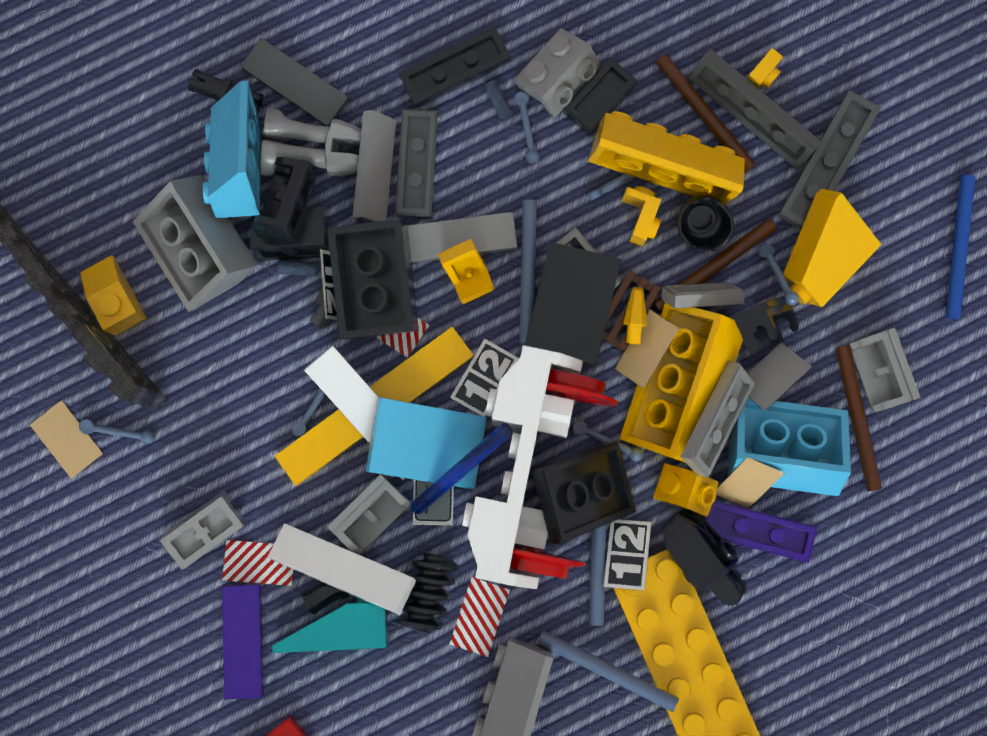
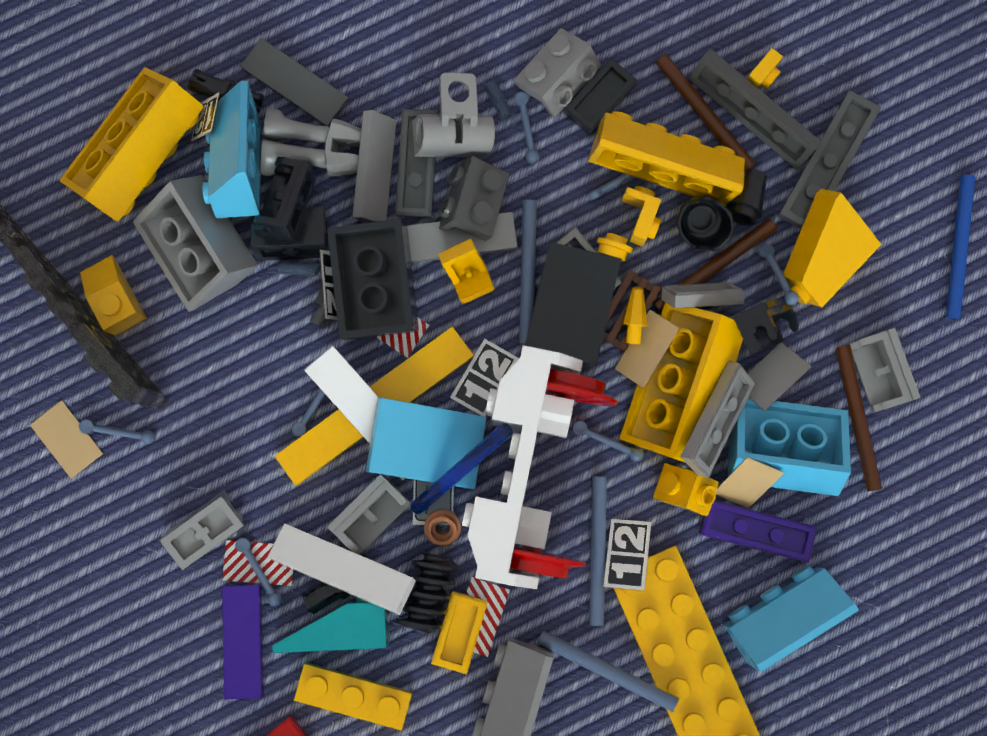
black plate [398,26,511,109] -> none
black tile [532,441,636,544] -> none
black hinge [661,508,747,607] -> none
none -> yellow slope [59,67,204,222]
none -> sticker [191,93,219,142]
none -> sand blue hinge [235,538,282,607]
none -> yellow plate [294,662,413,731]
none -> light grey piece [412,73,495,157]
none -> nougat plate [424,509,461,546]
none -> yellow tile [431,591,488,675]
none -> dark grey bracket [439,156,509,241]
none -> yellow plate [596,233,633,261]
none -> medium azure slope [723,565,859,672]
none -> black cone [727,169,767,226]

